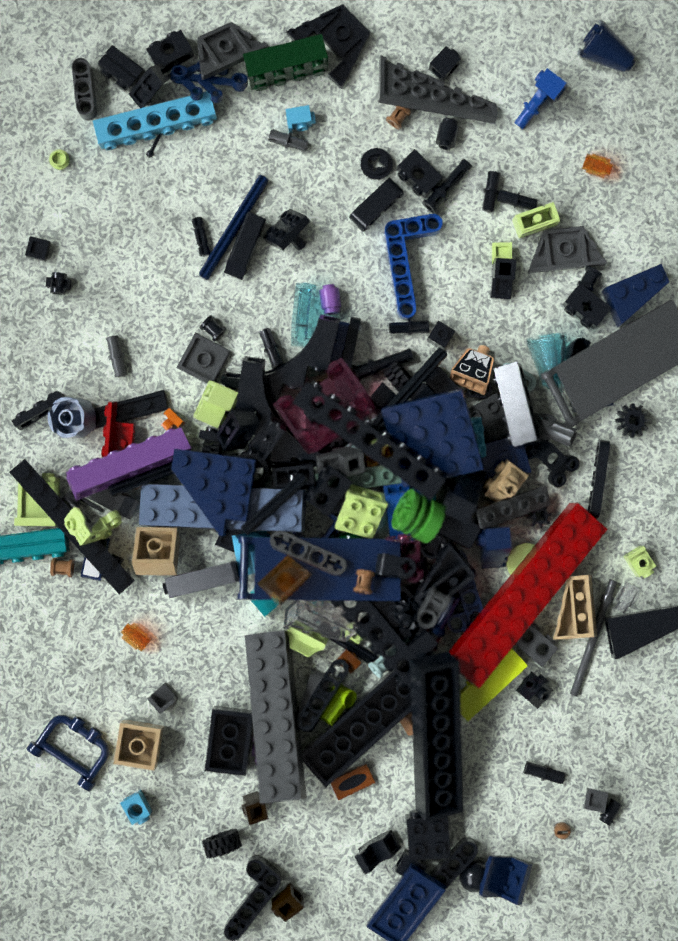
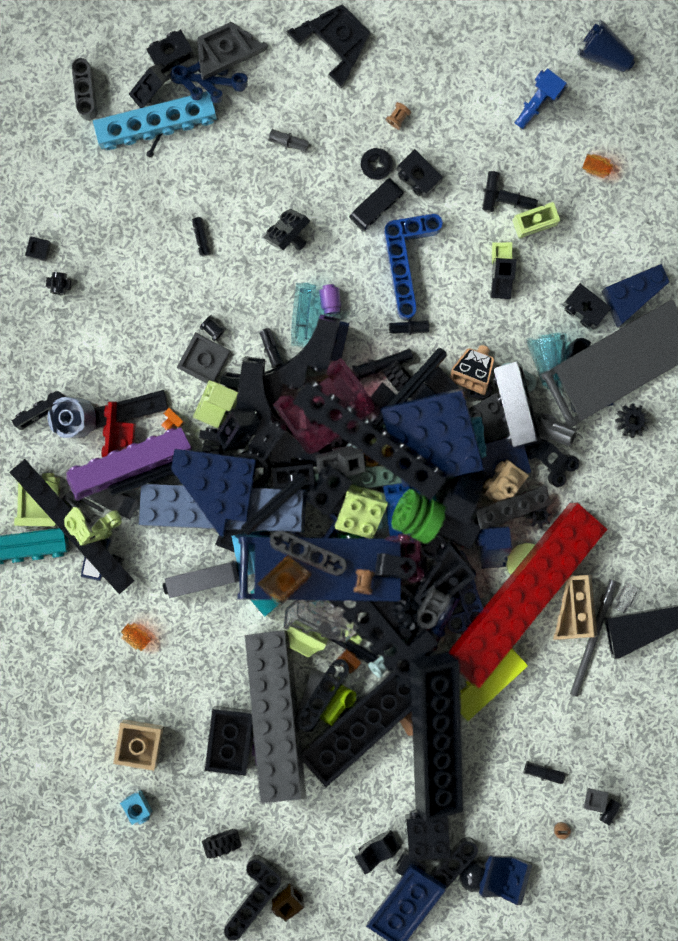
dark blue bar [26,715,109,792] -> none
yellowish green plate [49,149,70,170] -> none
medium nougat bush [50,558,75,578] -> none
black brick [98,45,145,92] -> none
dark grey pin [106,335,127,378] -> none
tan brick [132,527,180,575] -> none
dark grey panel [147,683,178,714] -> none
dark blue axle [199,175,268,280] -> none
black piece [224,212,267,280] -> none
dark brown brick [241,791,269,826] -> none
dark green brick [243,34,328,91] -> none
medium azure brick [285,105,316,134] -> none
dark orange tile [331,763,375,800] -> none
black beam [336,316,361,393] -> none
dark grey wing [378,55,497,124] -> none
black pin [422,159,472,214] -> none
black brick [426,320,455,349] -> none
black brick [429,46,461,81] -> none
black brick [436,118,459,150] -> none
dark grey brick [515,622,558,667] -> none
black brick [516,672,554,709] -> none
dark grey wing [528,226,607,273] -> none
black bush [577,266,602,292] -> none
black beam [587,439,610,519] -> none
yellowish green brick [623,546,656,578] -> none

